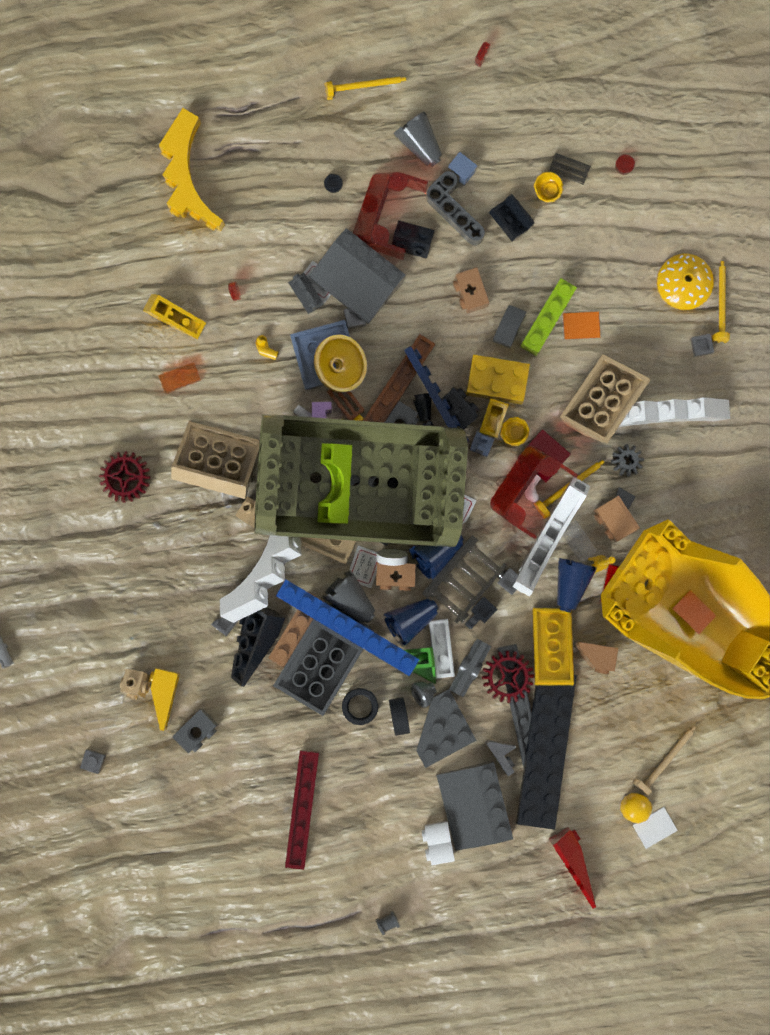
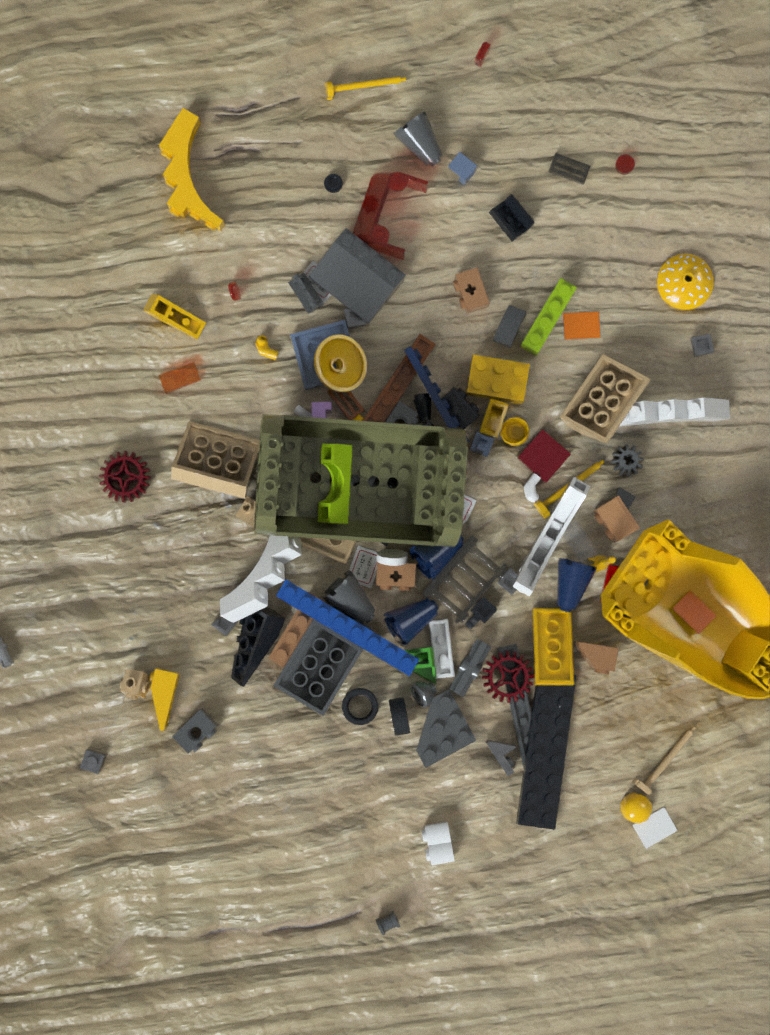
dark red plate [285,750,319,870] -> none
black bracket [391,220,435,258] -> none
dark grey beam [426,171,485,245] -> none
dark grey slope [436,761,513,851] -> none
clear red windscreen [490,446,578,539] -> none
yellow hair [534,172,564,203] -> none
red wedge [549,827,596,909] -> none
yellow piece [711,261,730,343] -> none

